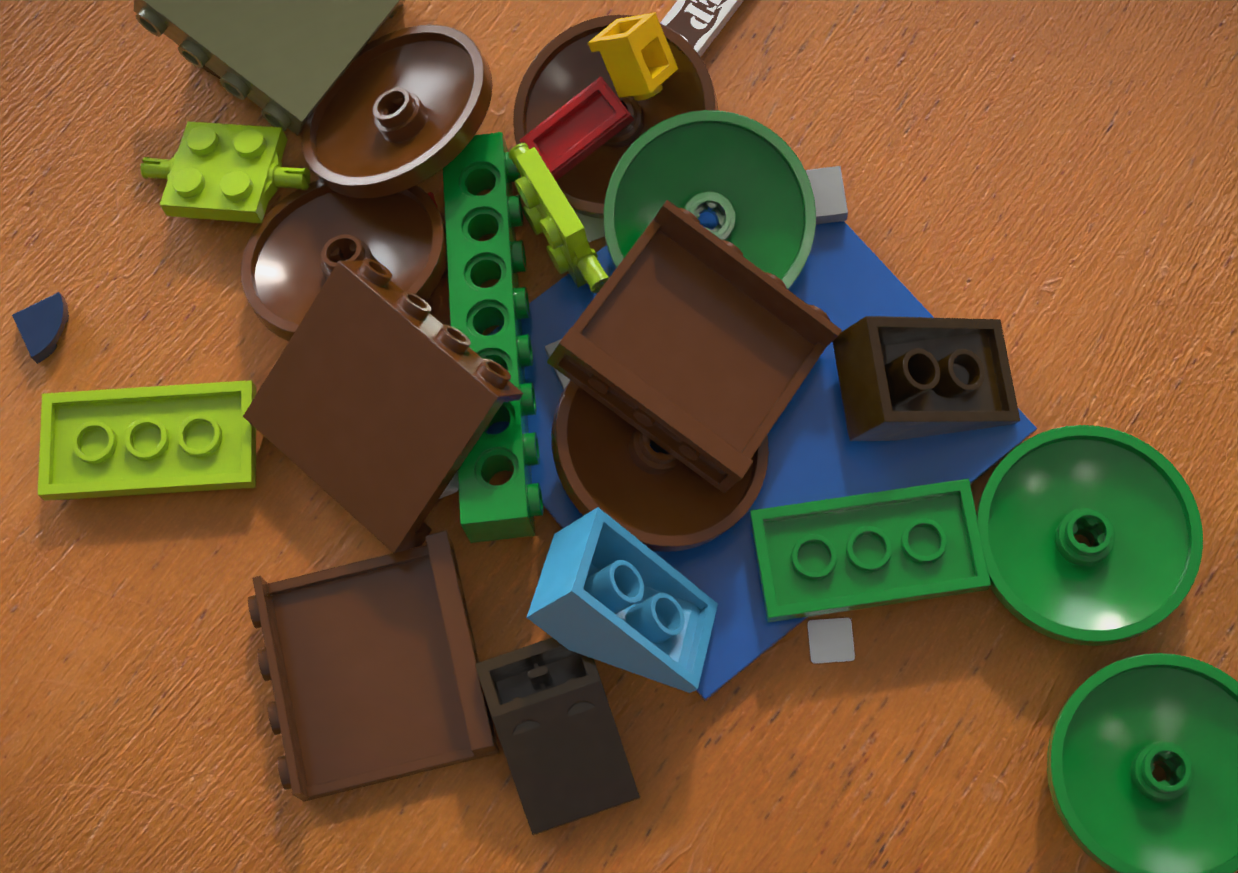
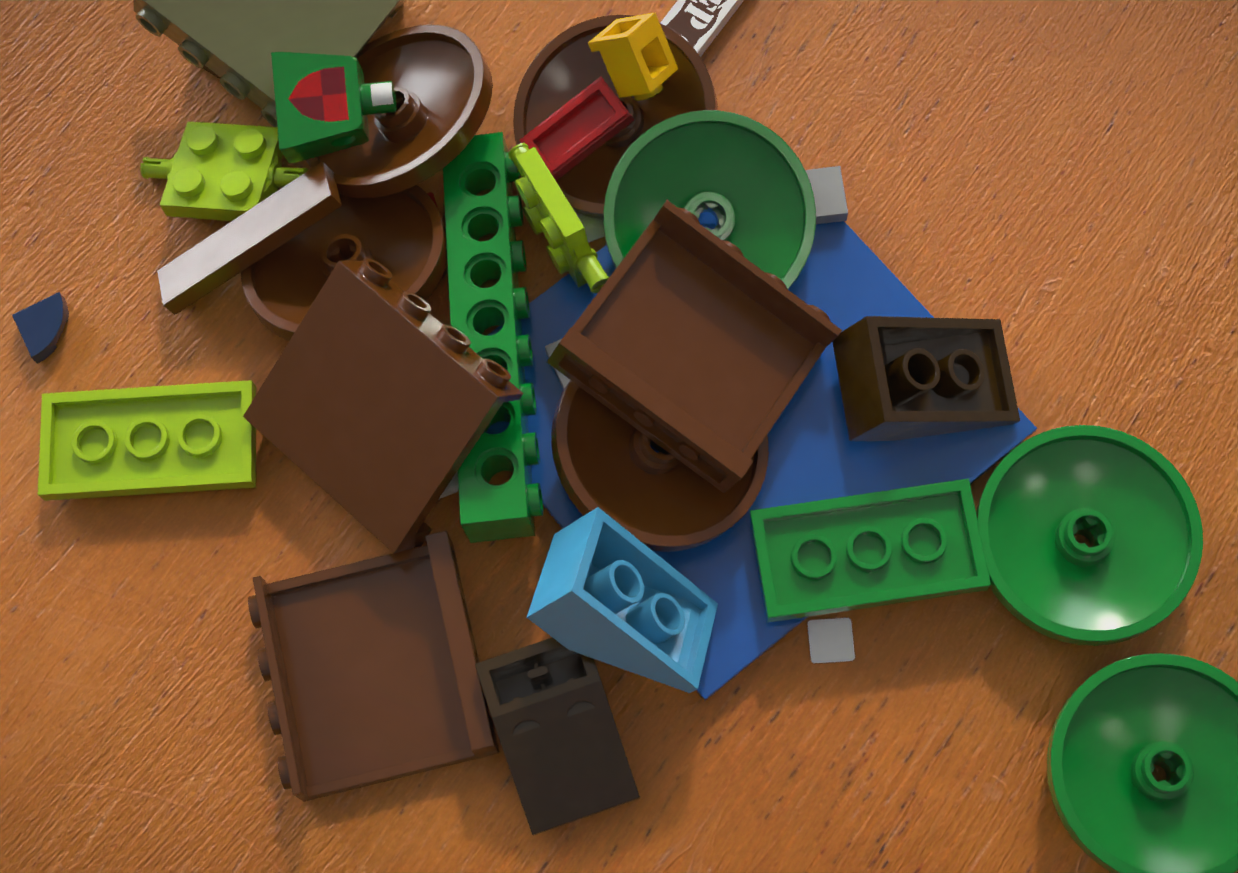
none -> tile [157,161,342,315]
none -> green torso [271,52,396,163]

